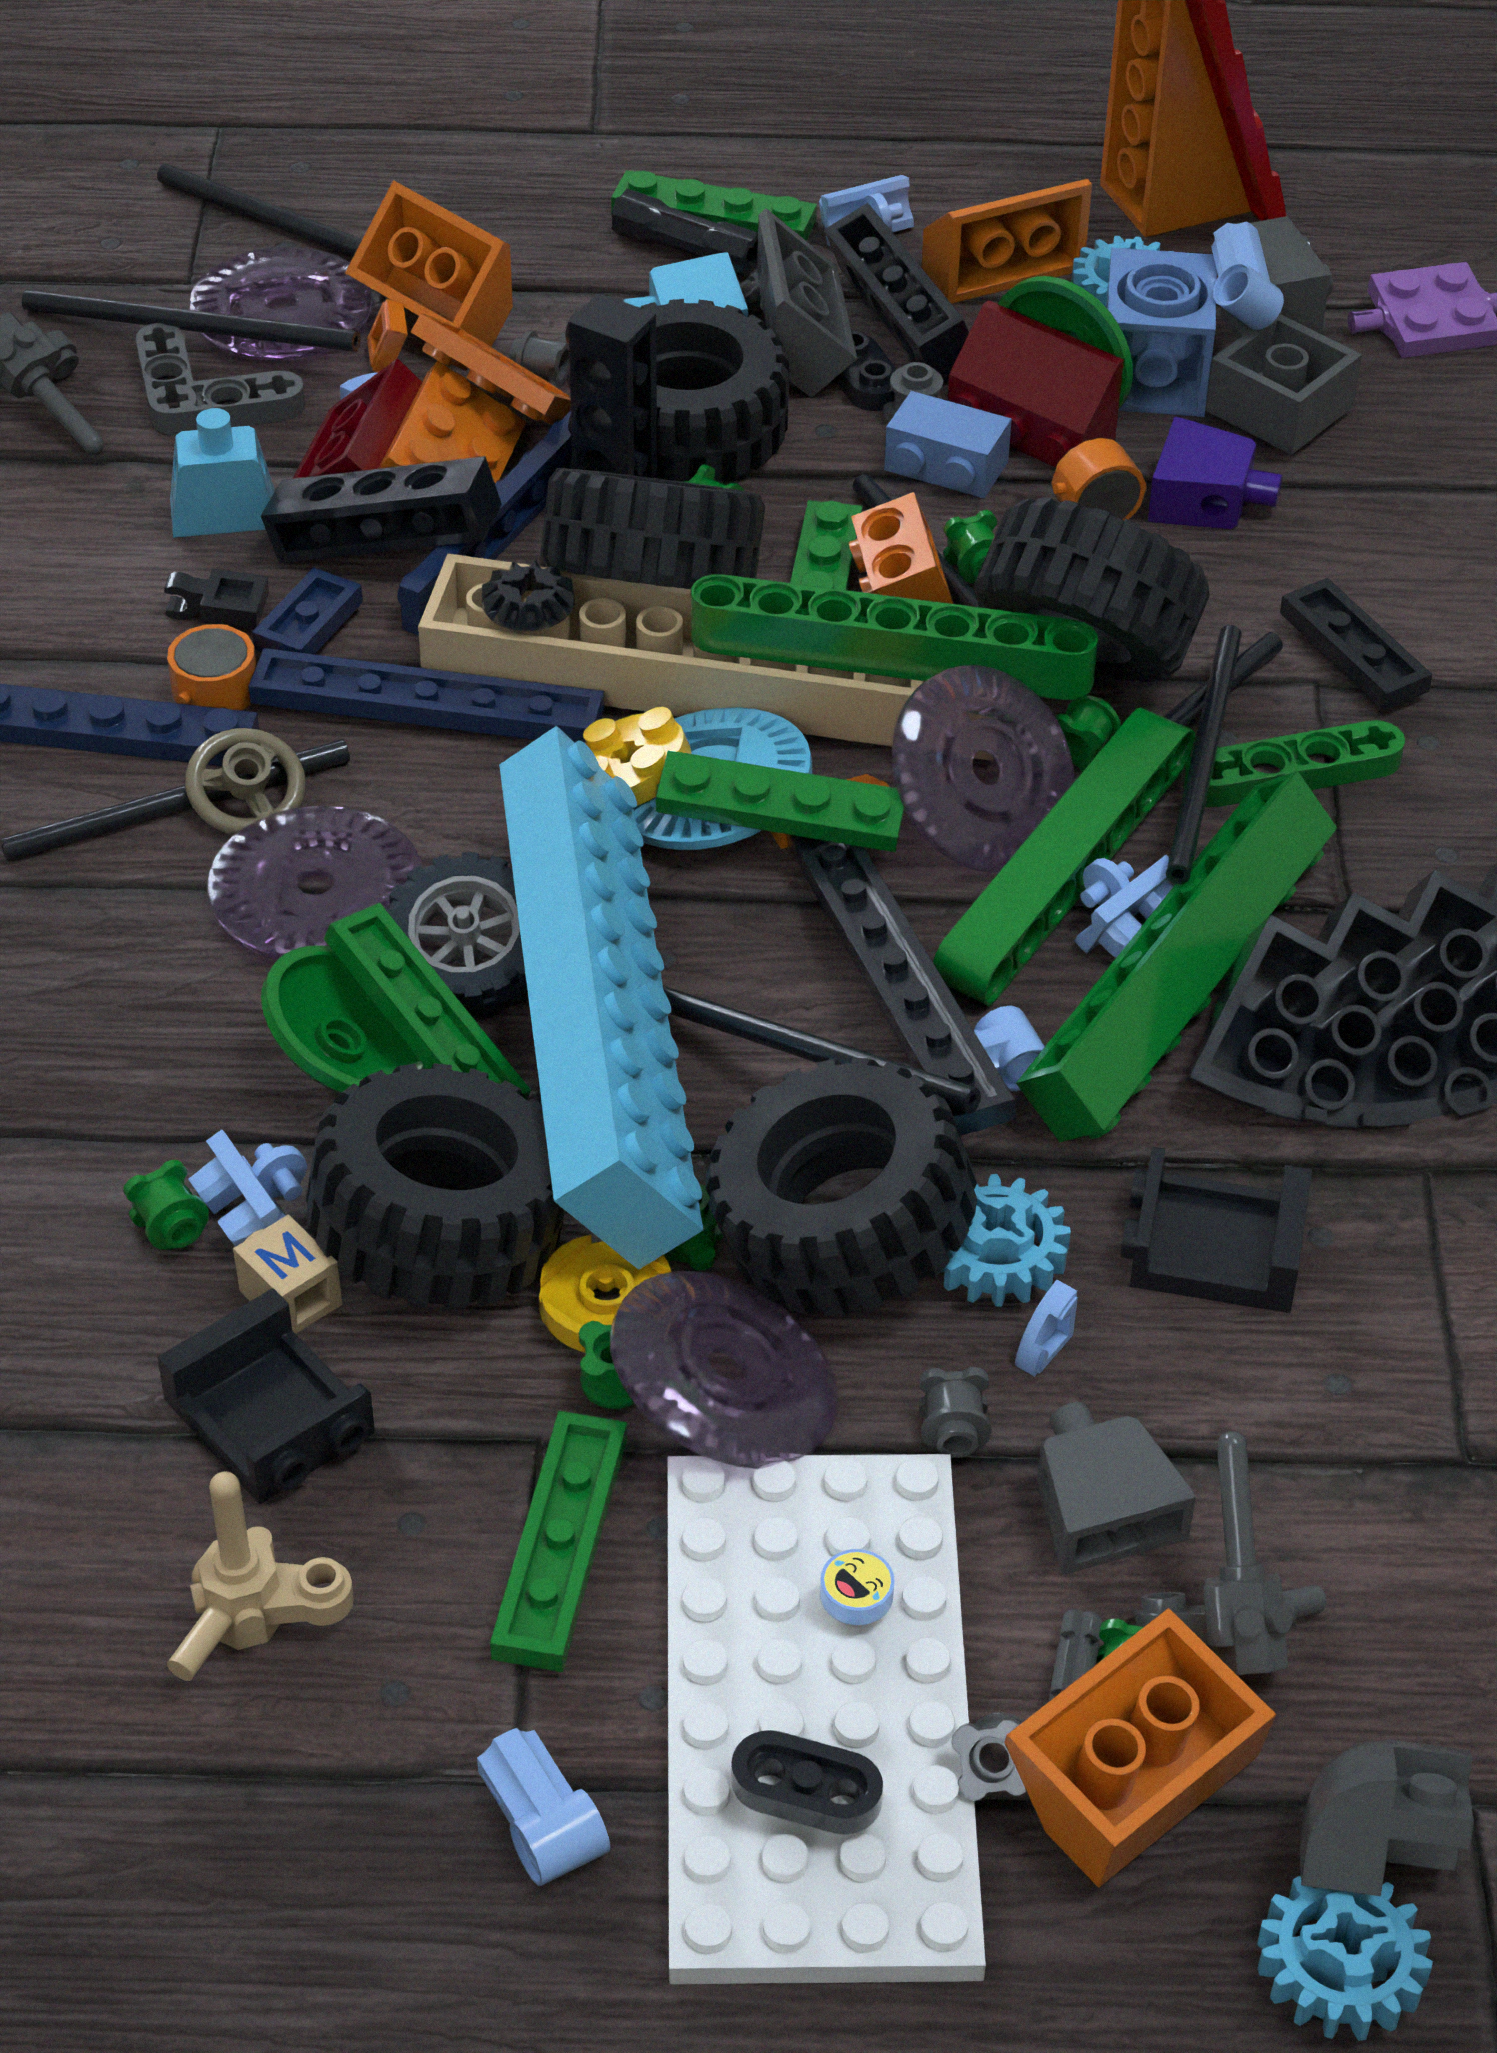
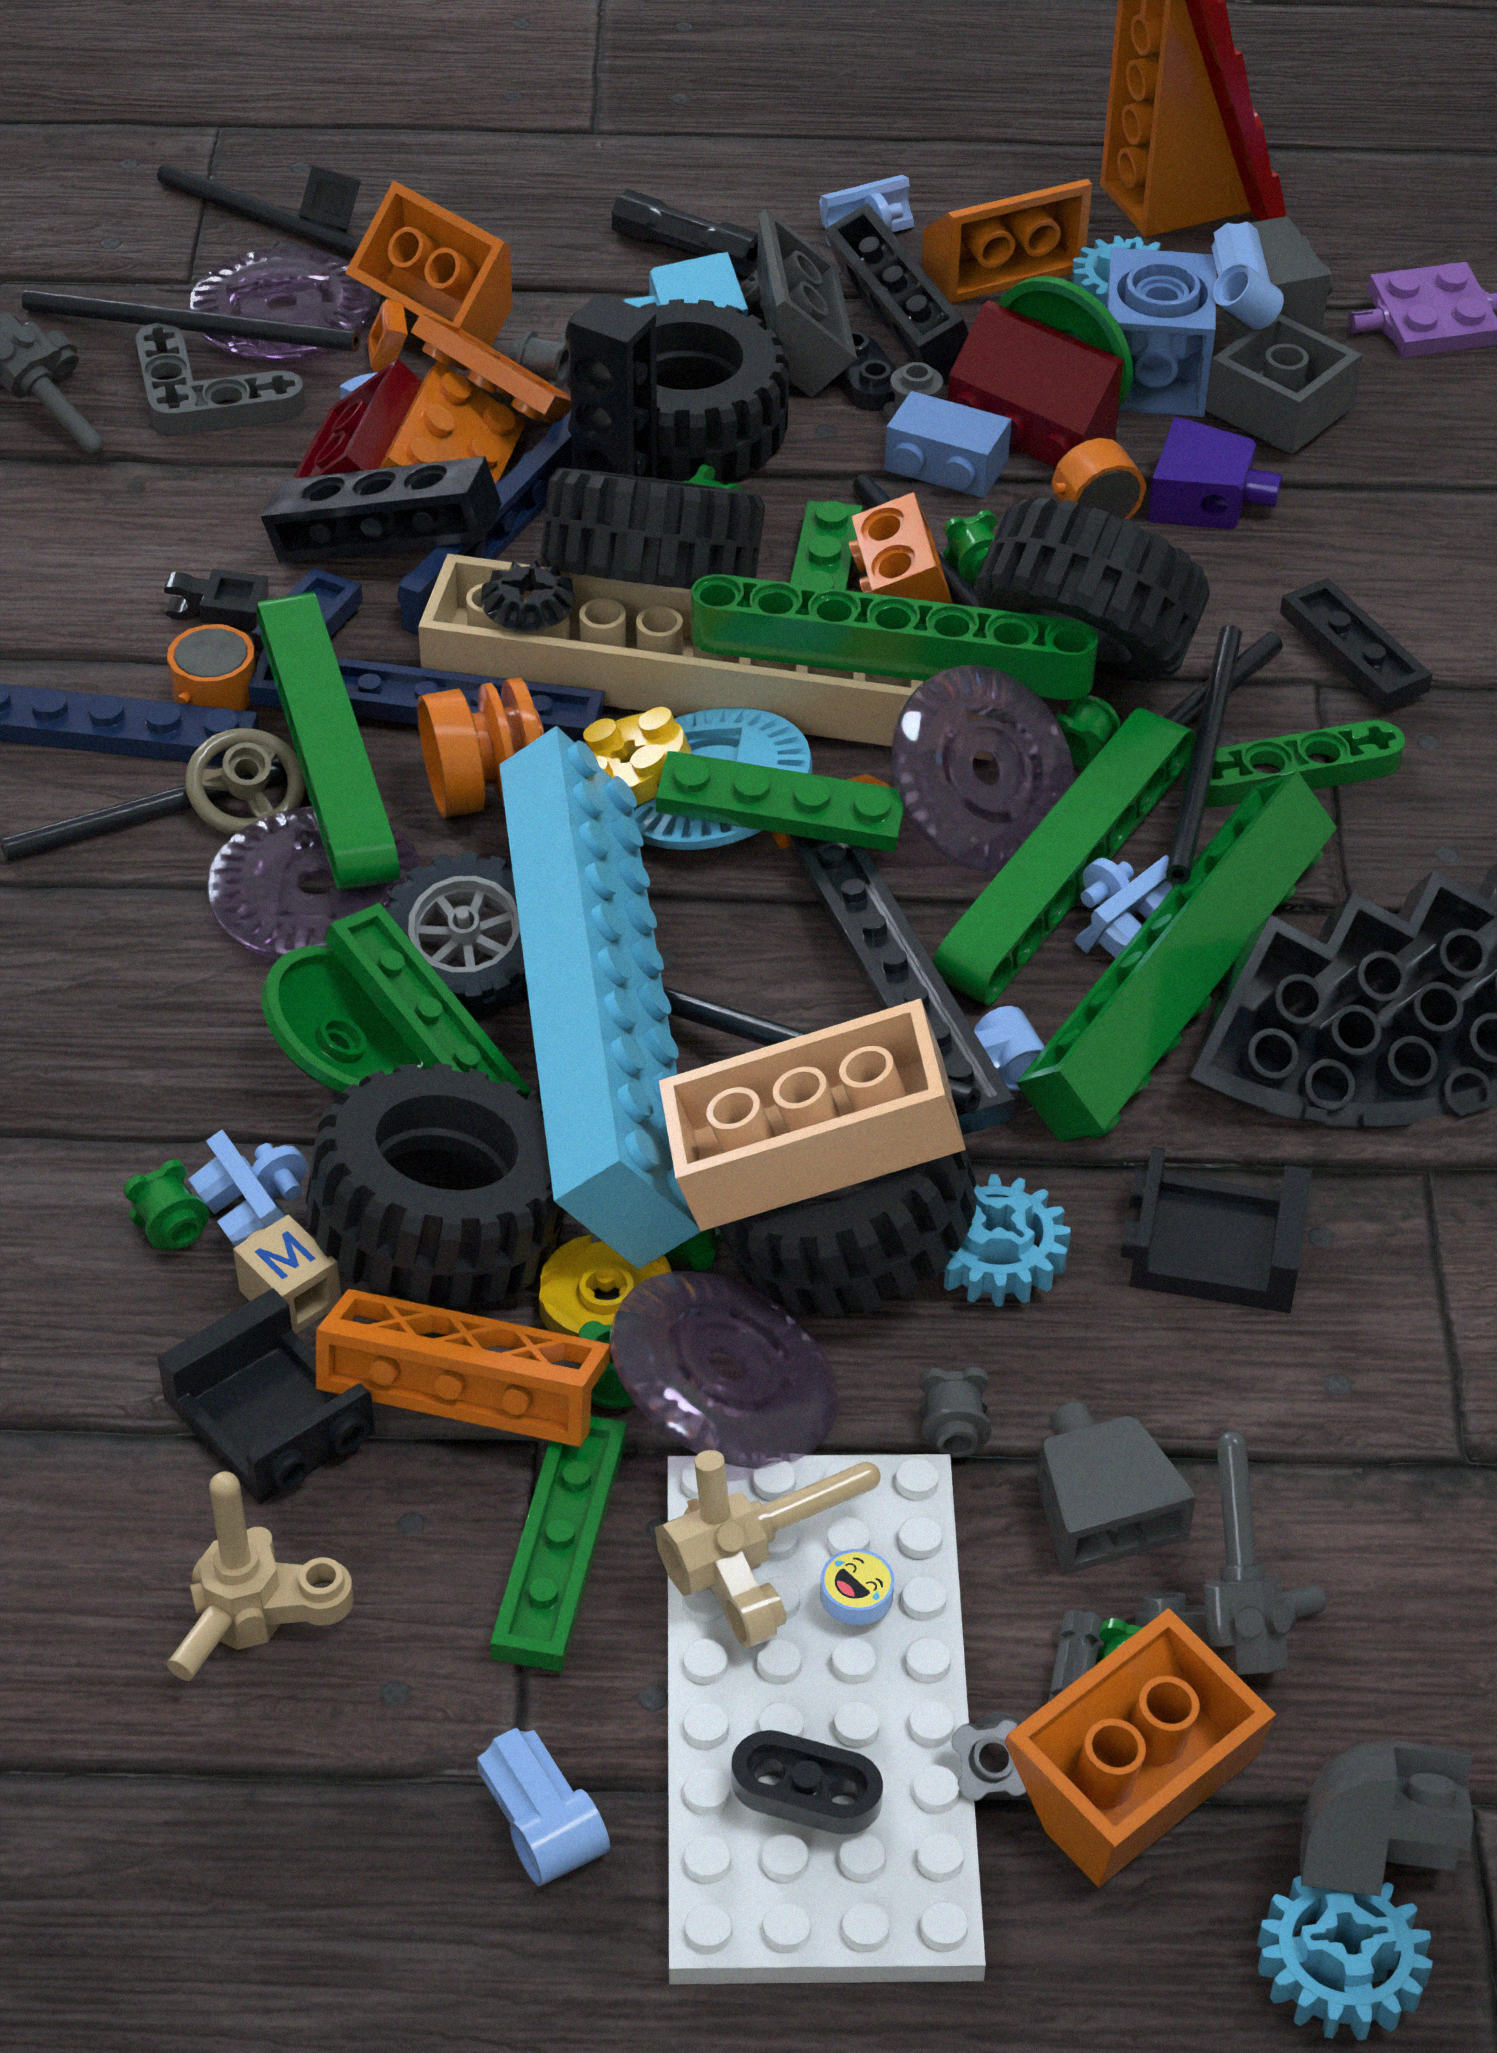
medium azure torso [170,408,275,538] -> none
green plate [611,170,817,241] -> none
light blue tile [1015,1280,1078,1377] -> none
none -> green beam [256,591,400,892]
none -> black tile [299,164,361,230]
none -> orange fence [316,1289,611,1447]
none -> orange wheel [417,677,544,819]
none -> tan piece [655,1450,881,1649]
none -> light nougat brick [659,999,966,1232]

